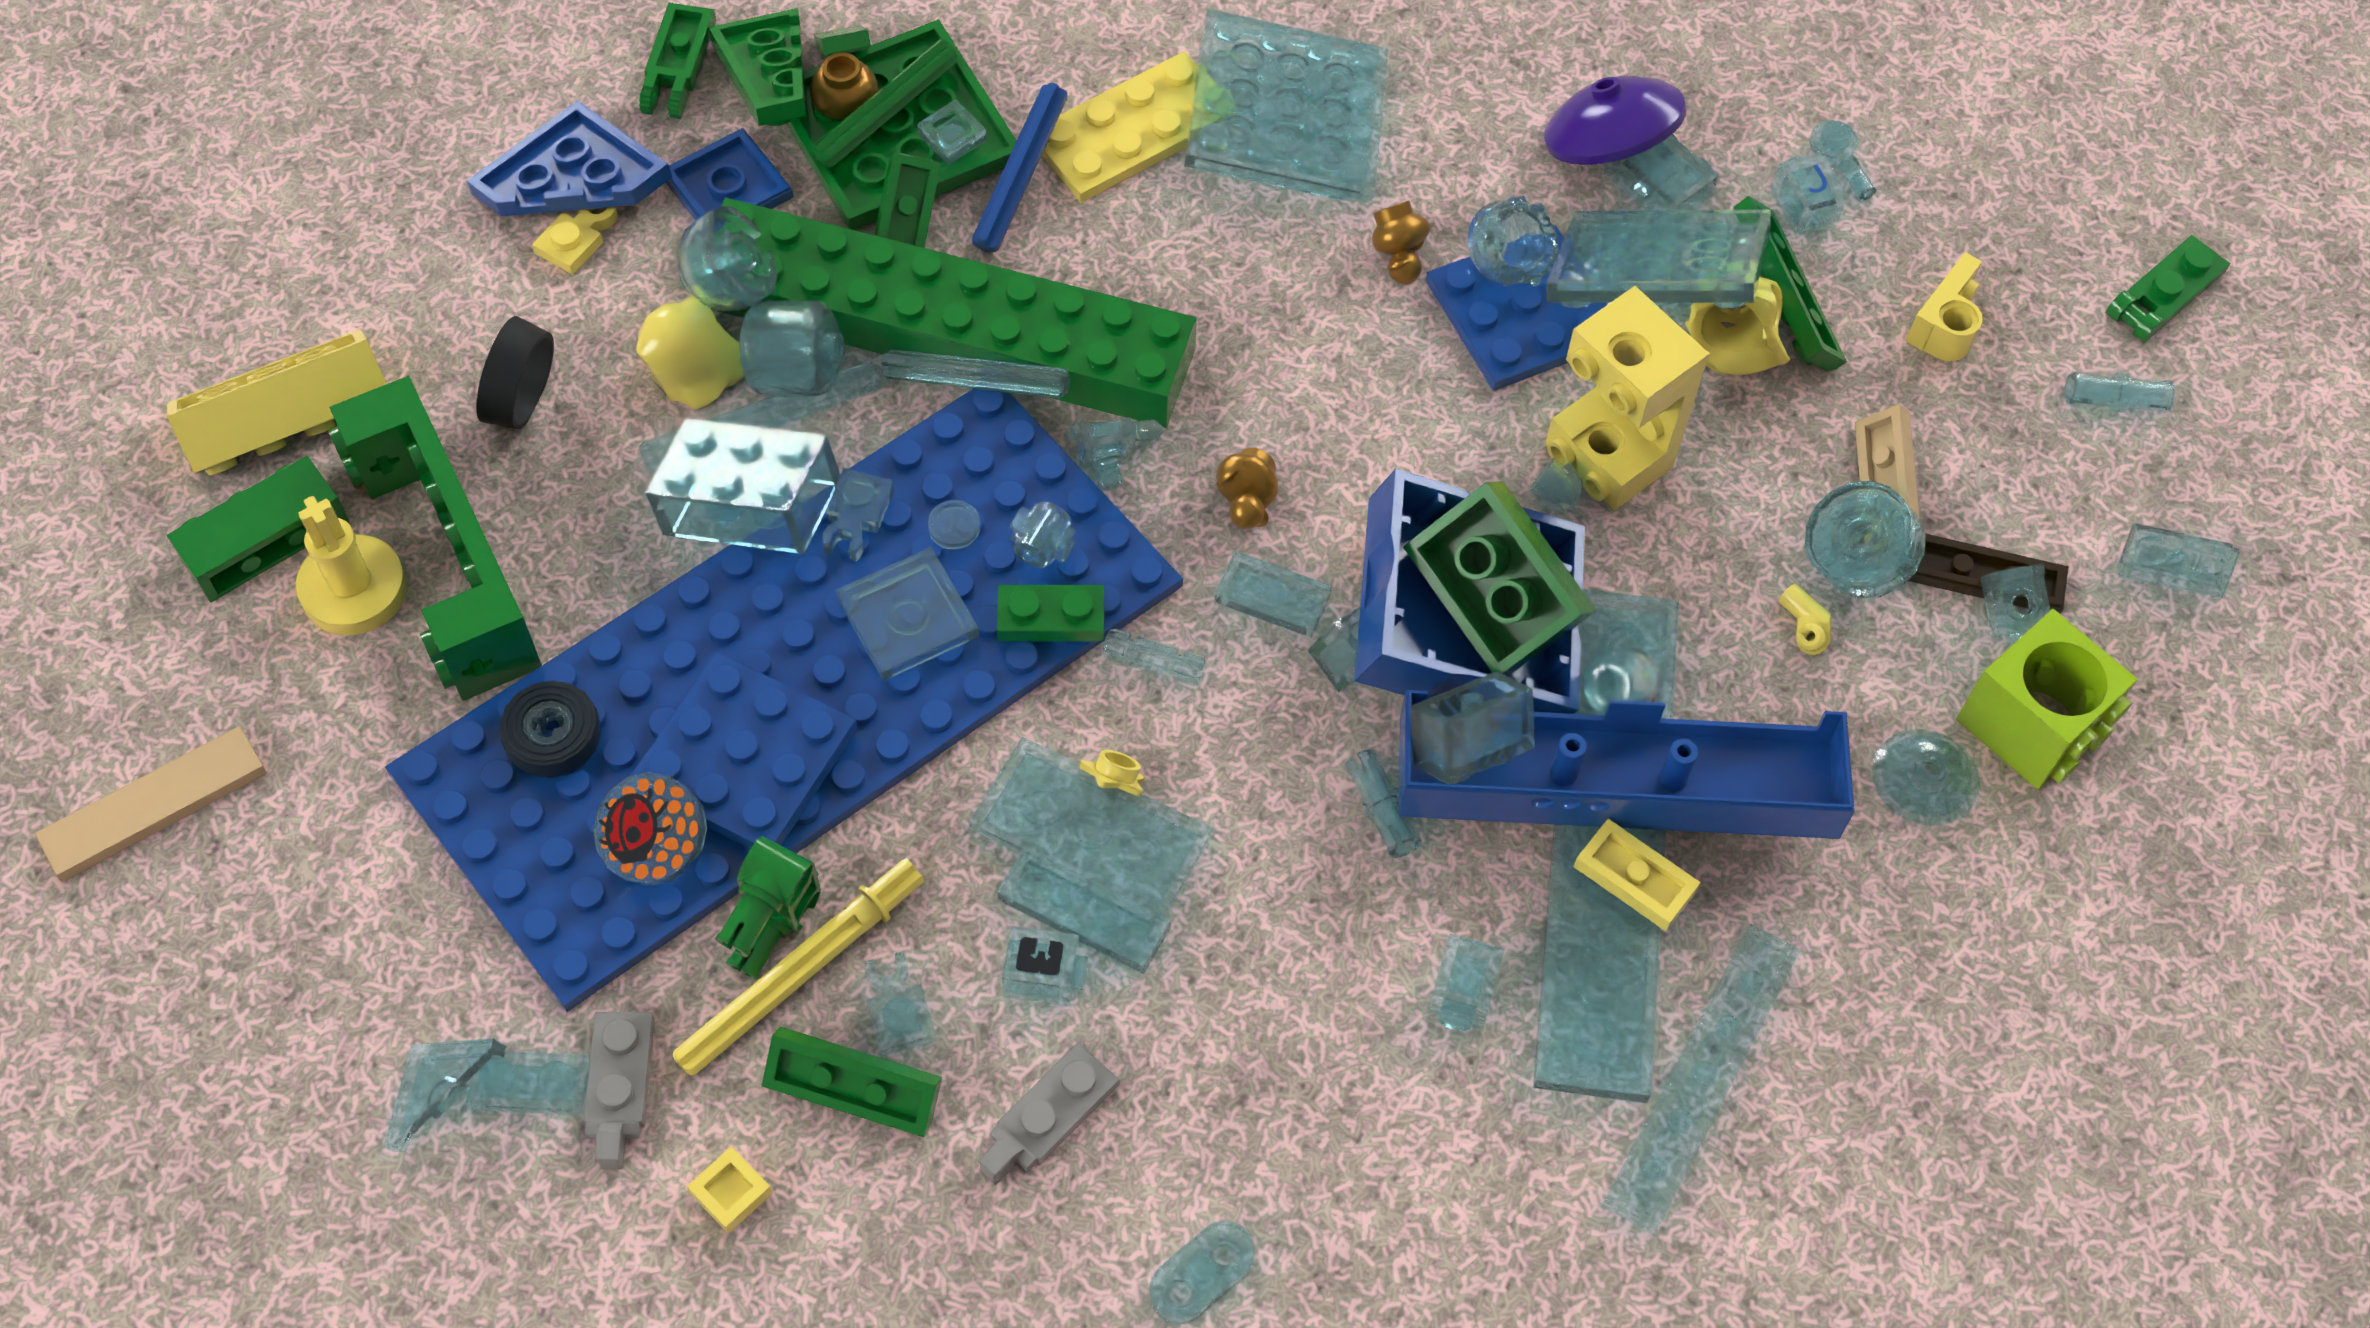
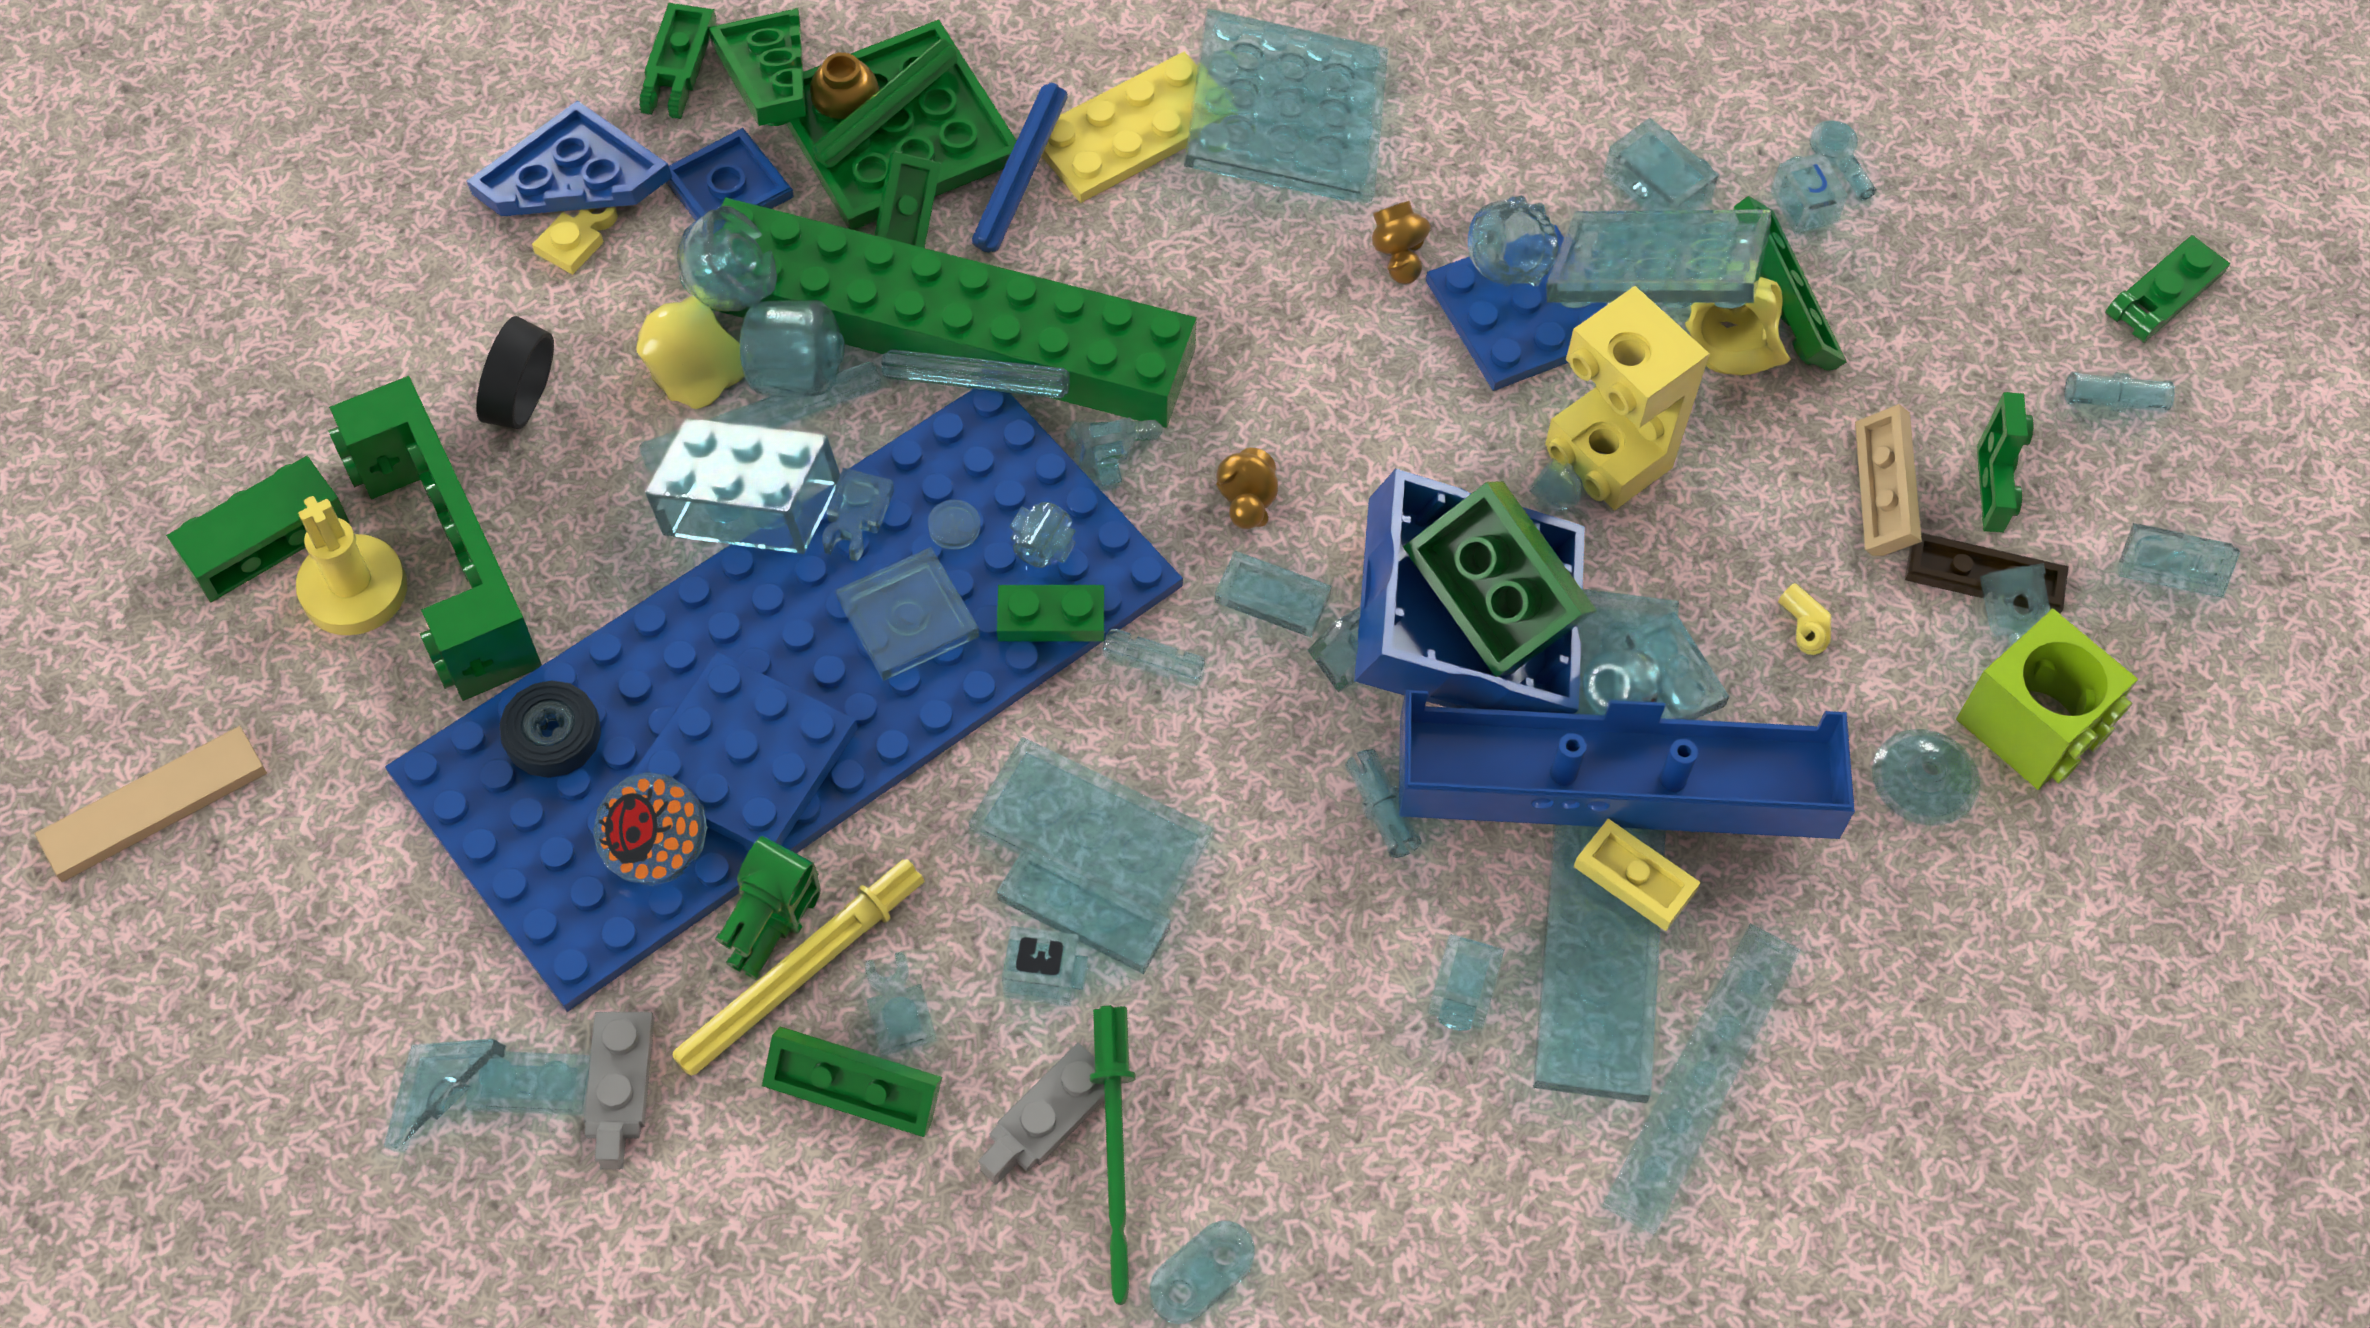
light yellow slope [167,329,386,475] -> none
light yellow plate [687,1146,773,1234] -> none
green tile [814,25,871,57] -> none
clear light blue plate [918,100,987,165] -> none
light yellow plate [1079,750,1145,796] -> none
clear light blue brick [1410,671,1535,785] -> none
dark purple dish [1544,76,1687,165] -> none
clear light blue wheel [1805,480,1926,599] -> none
light yellow plate [1905,252,1983,361] -> none
none -> green piece [1090,1005,1136,1306]
none -> clear light blue plate [1625,611,1730,720]
none -> green plate [1977,392,2034,533]

